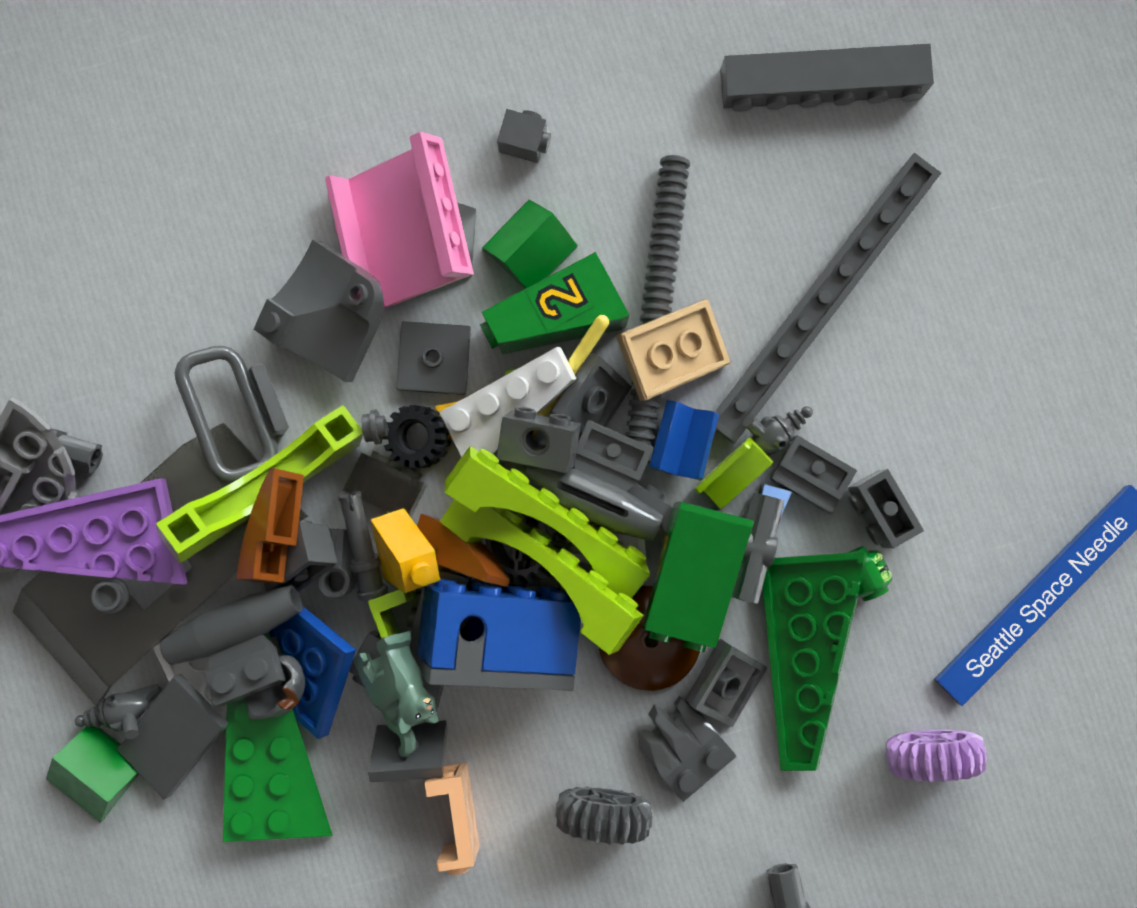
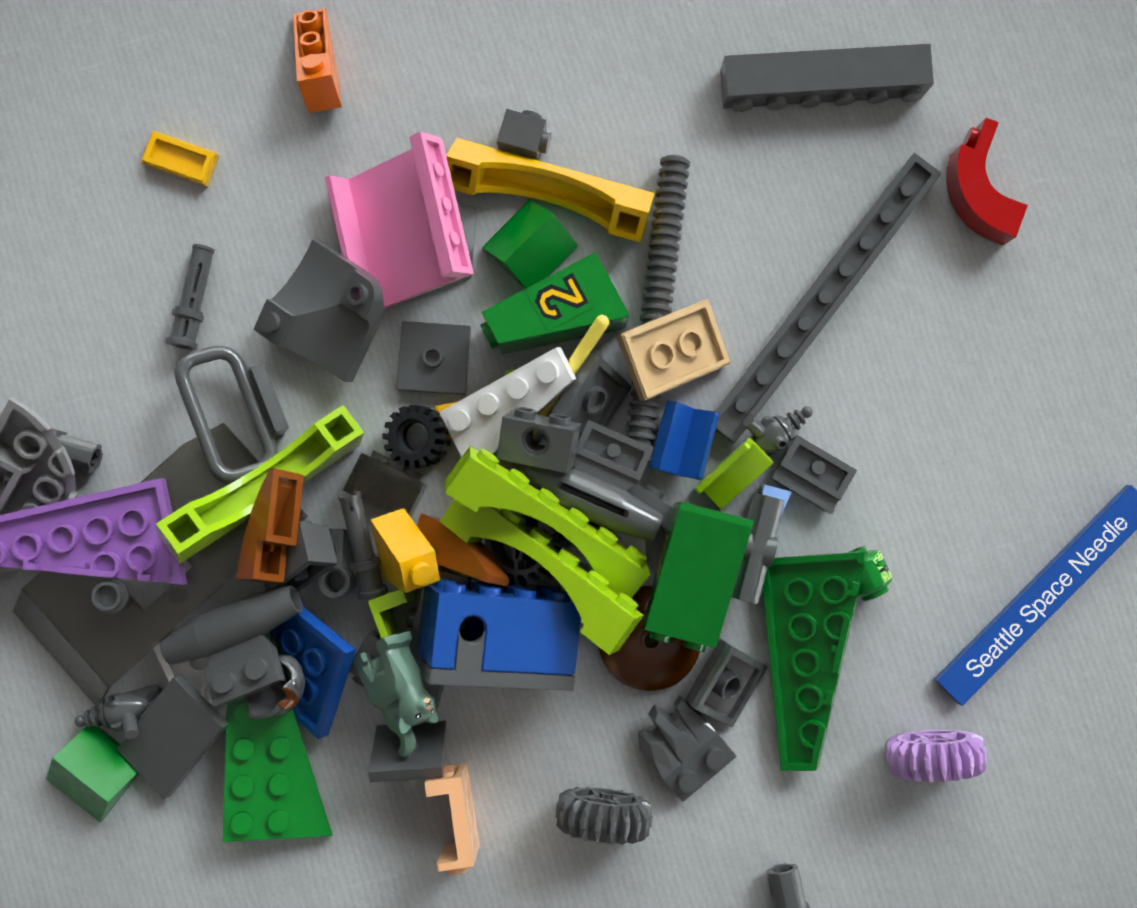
dark grey plate [361,409,388,445] -> none
dark grey brick [847,469,924,549] -> none
none -> yellow tile [141,131,219,187]
none -> dark grey pin [165,244,215,350]
none -> orange slope [293,8,342,113]
none -> yellow arch [446,138,655,242]
none -> red arch [946,117,1028,245]

